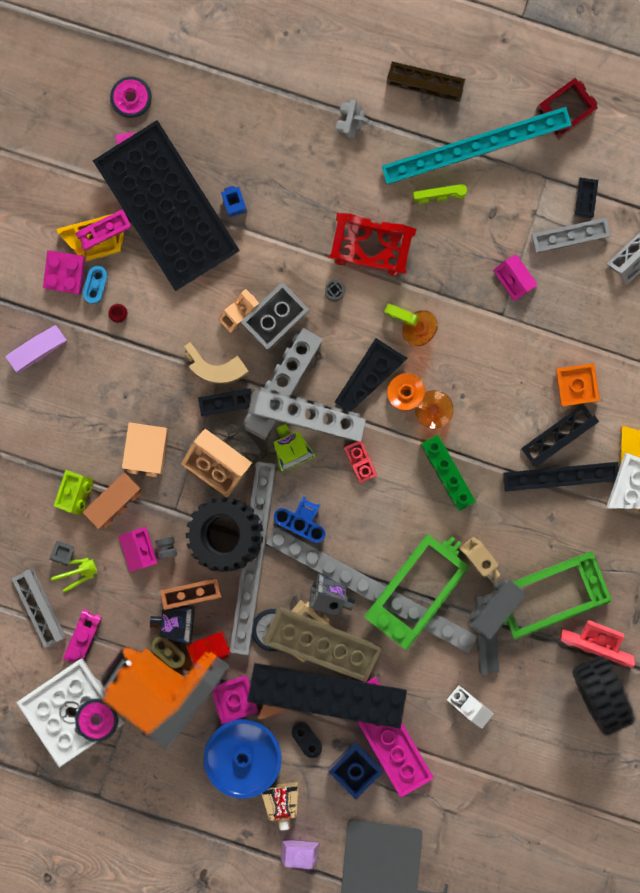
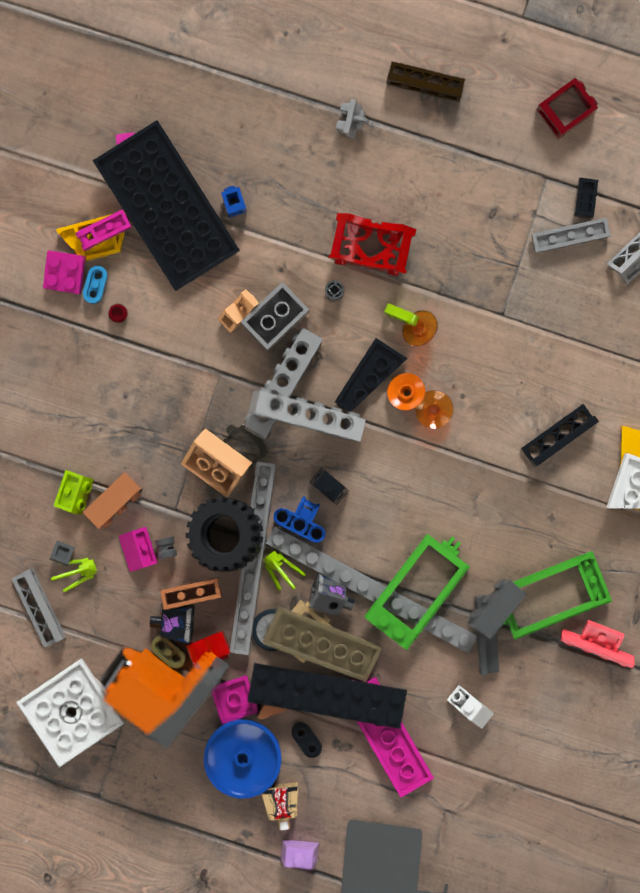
lavender slope [5,325,67,373] -> none
dark pink plate [63,609,102,663] -> none
dark pink wheel [75,698,118,742] -> none
dark pink wheel [110,76,152,118] -> none
light nougat brick [122,423,169,477] -> none
tan arch [184,342,249,384] -> none
black plate [198,388,252,417] -> none
lime torso [274,424,315,472] -> none
dark blue brick [328,741,383,800] -> none
coral slope [343,440,377,483] -> none
teal plate [381,107,572,185] -> none
lime plate [412,184,467,205] -> none
green brick [420,435,476,511] -> none
tan torso [459,537,500,581] -> none
dark pink panel [493,255,538,301] -> none
black plate [502,462,619,492] -> none
orange plate [555,363,600,407] -> none
black tyre [572,656,635,736] -> none
none -> lime plant [263,551,306,591]
none -> black torso [309,468,349,505]

